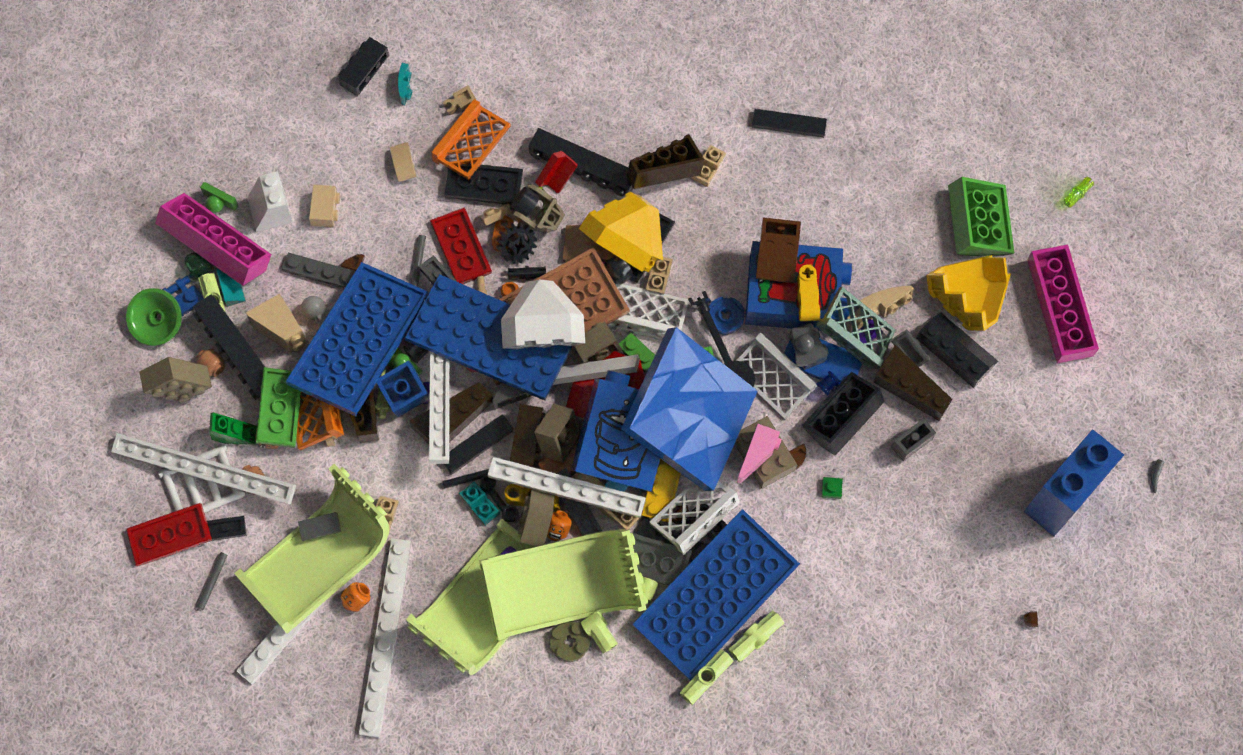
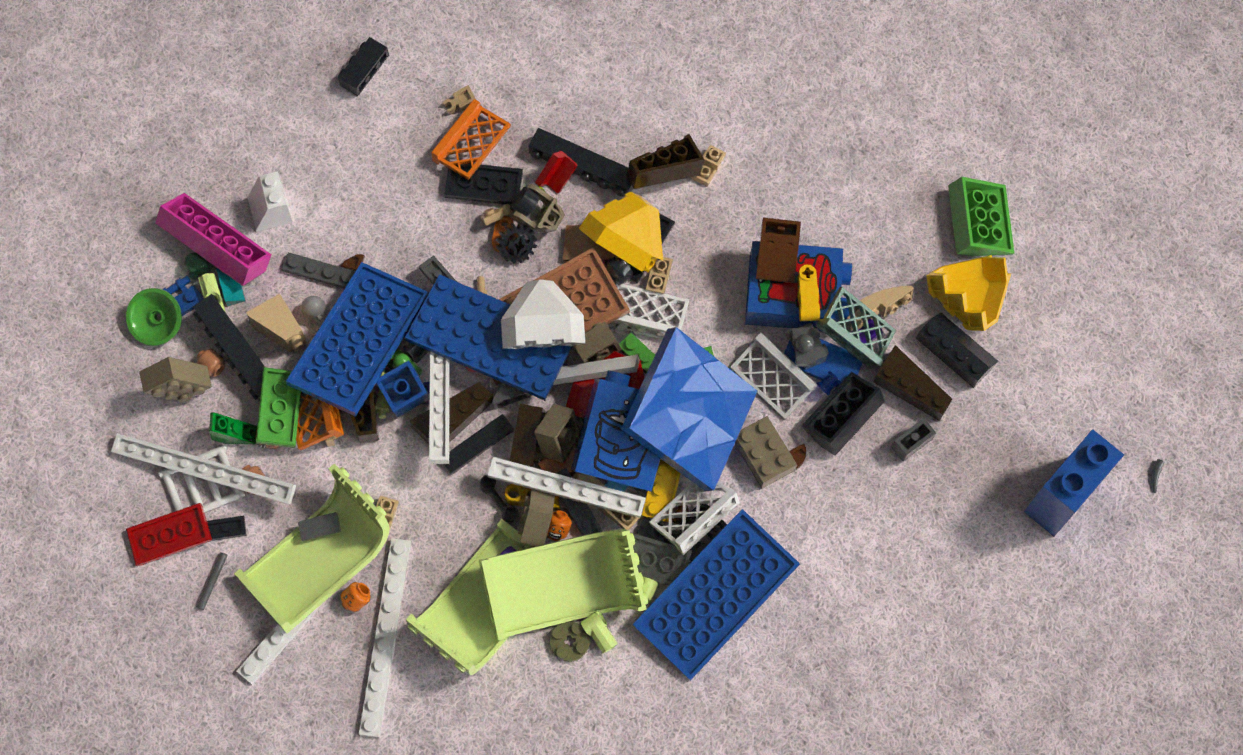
bright green tile [200,182,238,213] -> none
tan brick [309,185,340,227] -> none
tan slope [390,142,417,182] -> none
teal slope [398,62,413,105] -> none
dark grey bar [411,235,426,287] -> none
red tile [430,207,492,284] -> none
black bar [442,468,490,489] -> none
teal slope [459,481,500,526] -> none
orange plate [500,282,519,297] -> none
black pin [508,266,546,281] -> none
yellowish green piece [680,649,733,705] -> none
black piece [688,291,755,387] -> none
blue plate [709,297,745,335] -> none
yellowish green piece [728,610,784,663] -> none
bright pink slope [737,424,782,483] -> none
black tile [752,108,827,138] -> none
green plate [822,477,843,499] -> none
dark grey tile [891,329,930,367] -> none
reddish brown hinge [1024,611,1038,627] -> none
dark pink brick [1027,244,1099,363] -> none
clear neon green axle [1064,176,1094,208] -> none

